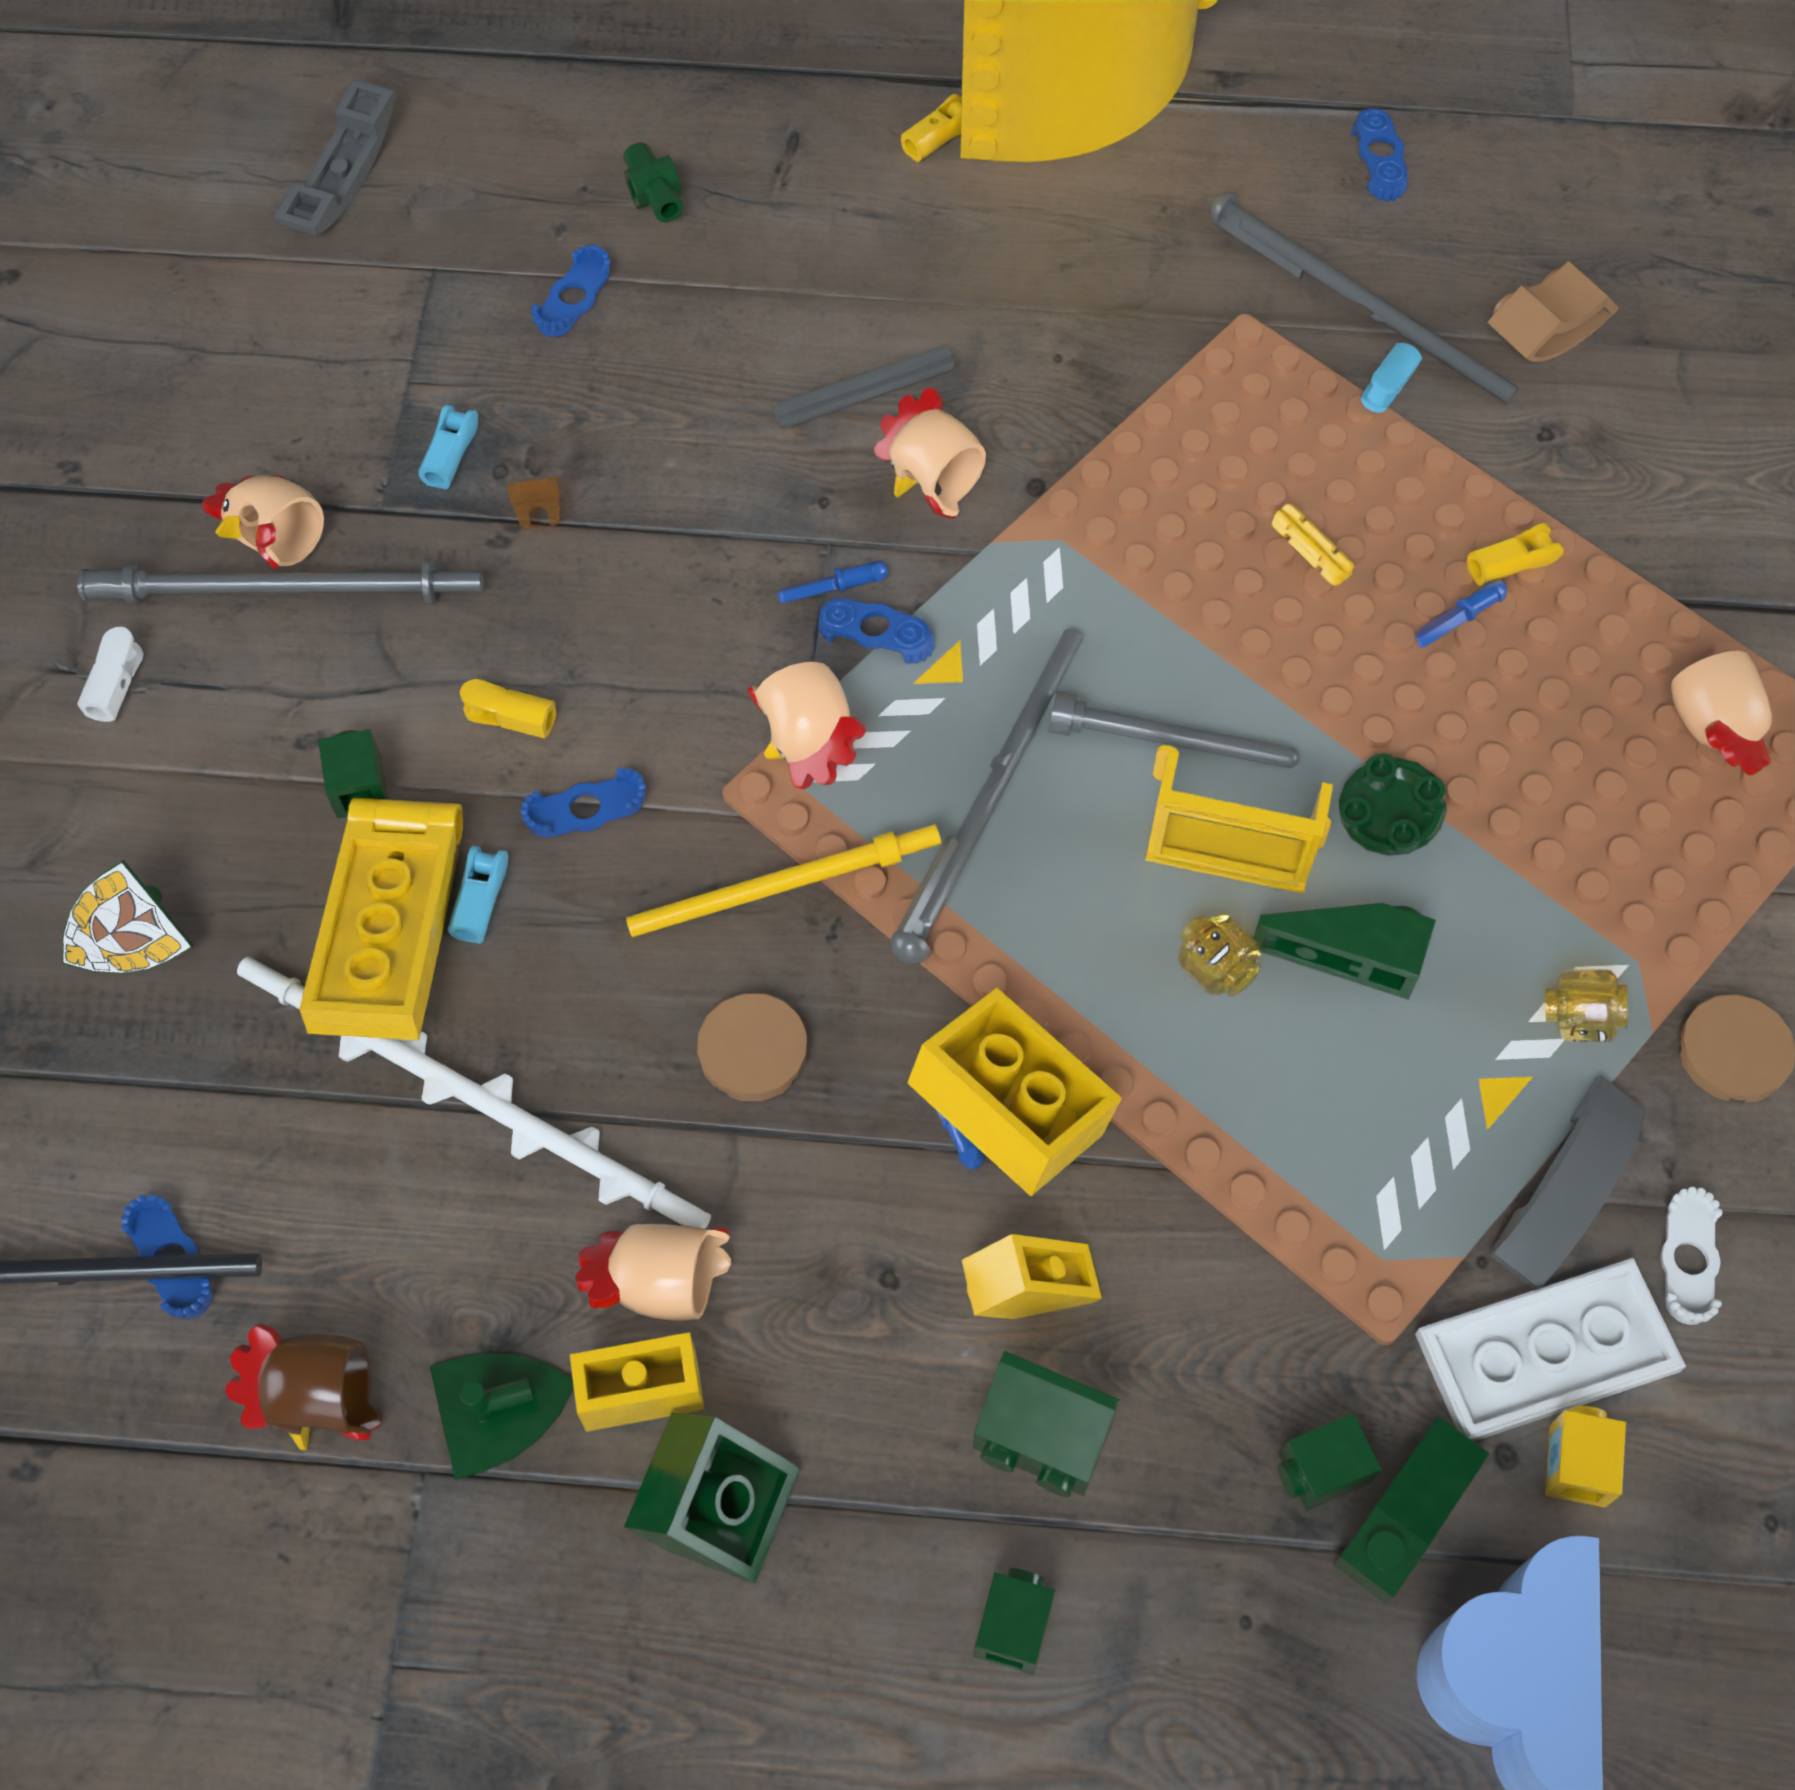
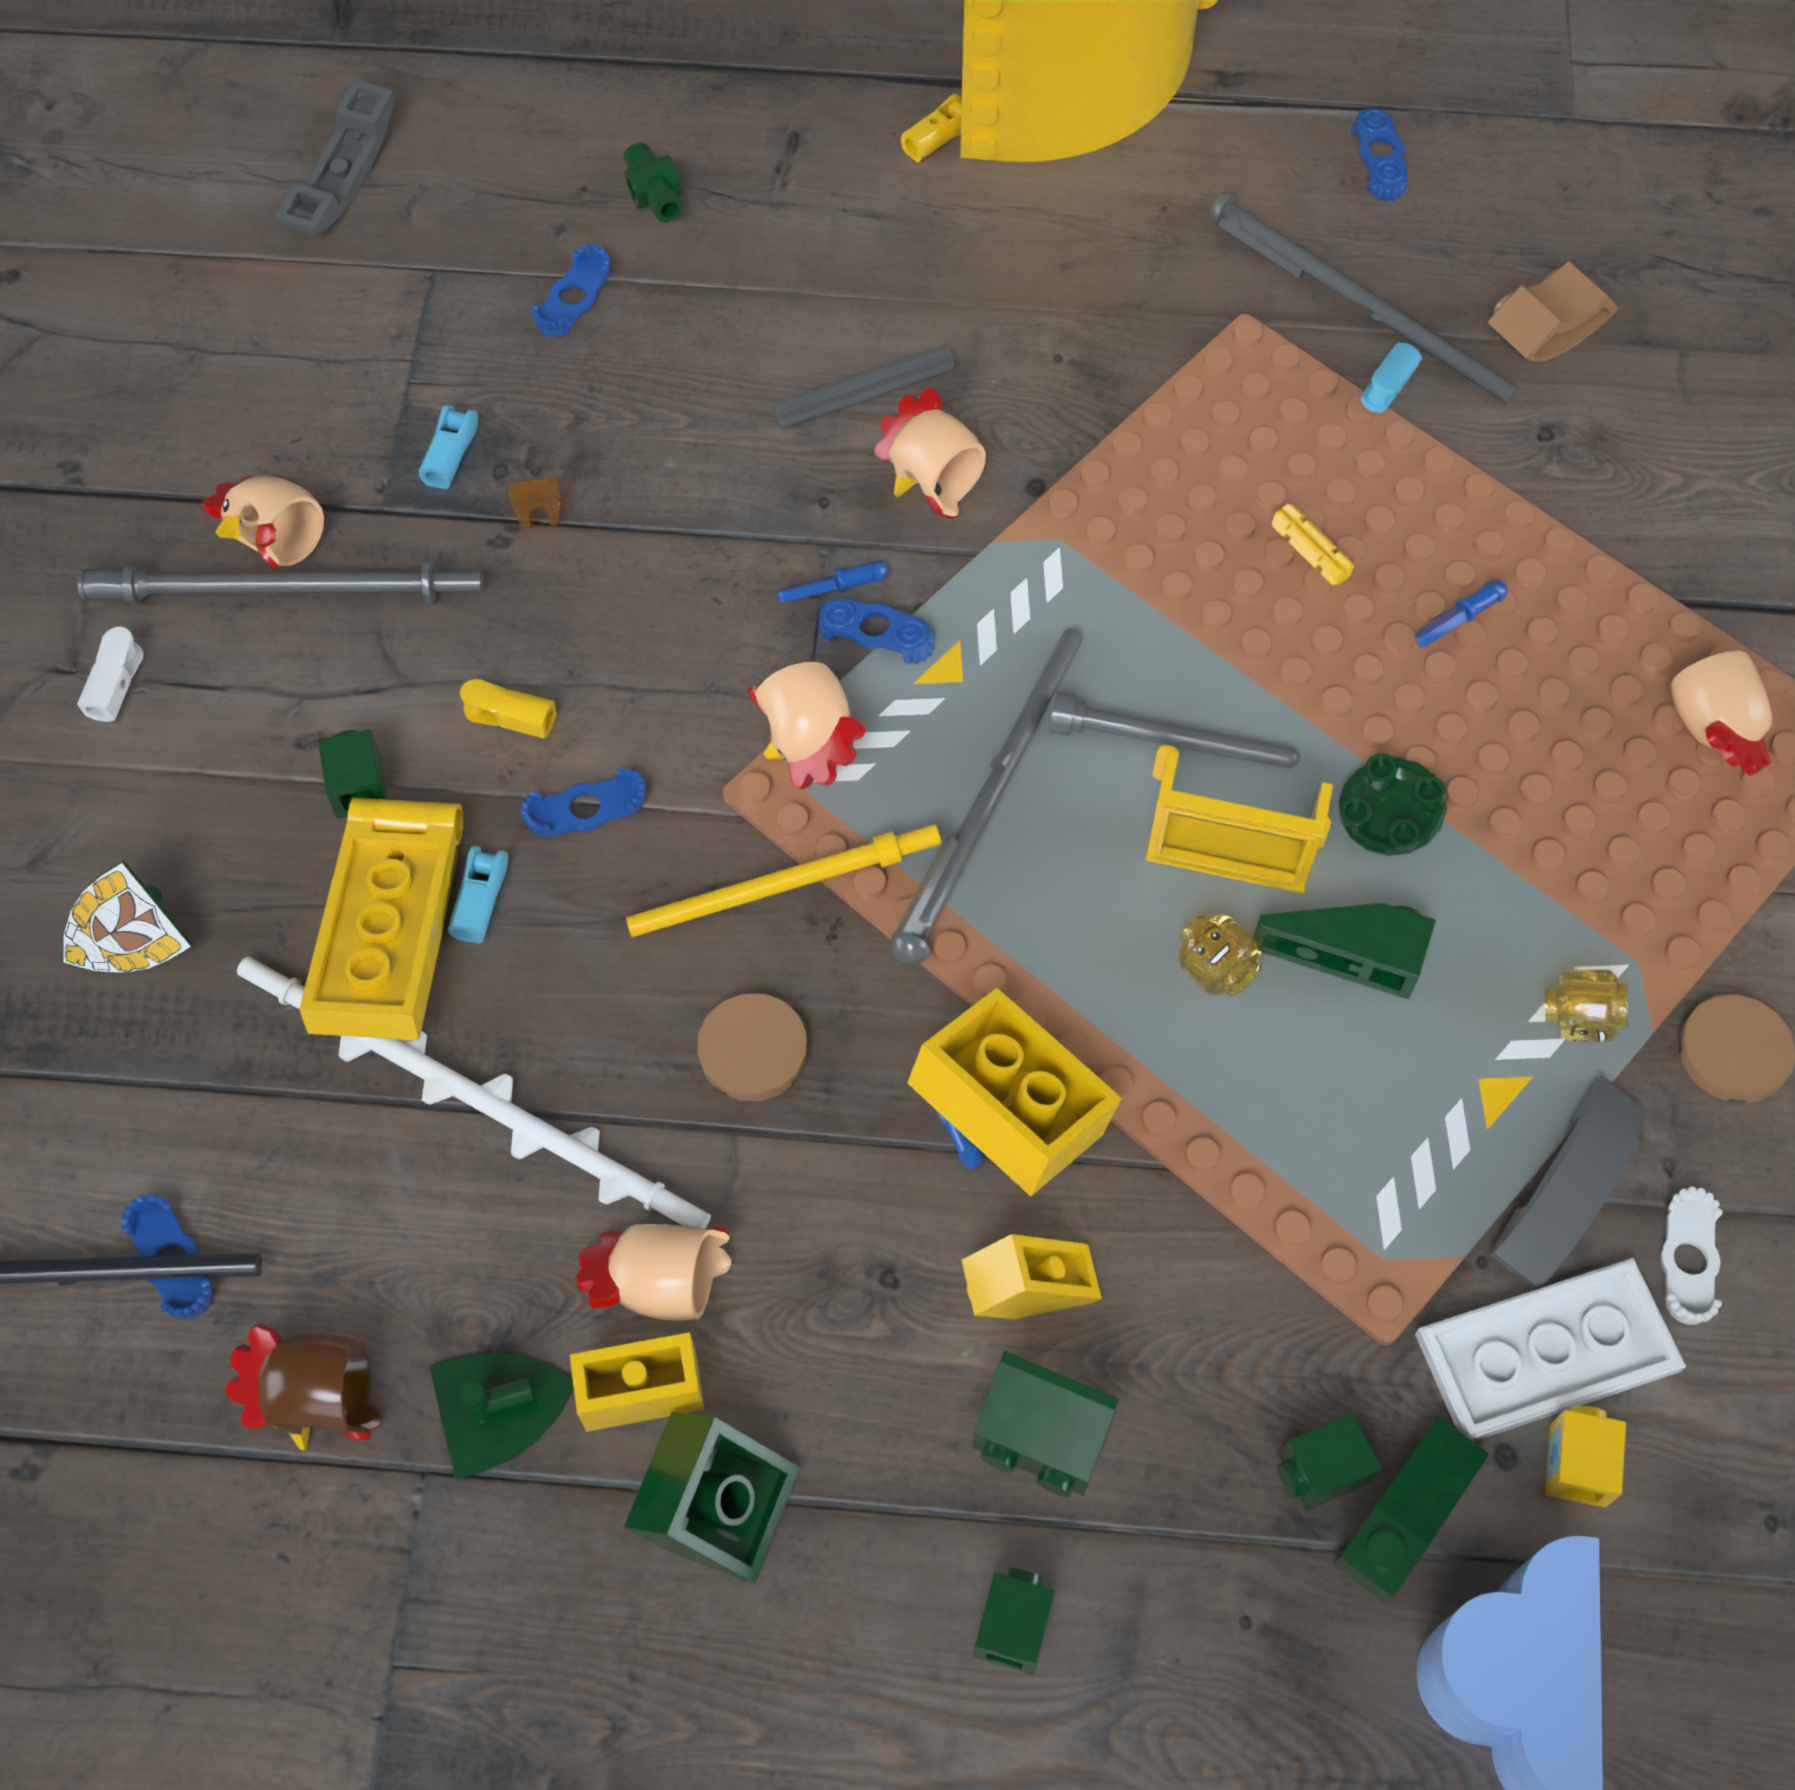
yellow bar [1467,523,1564,586] -> none

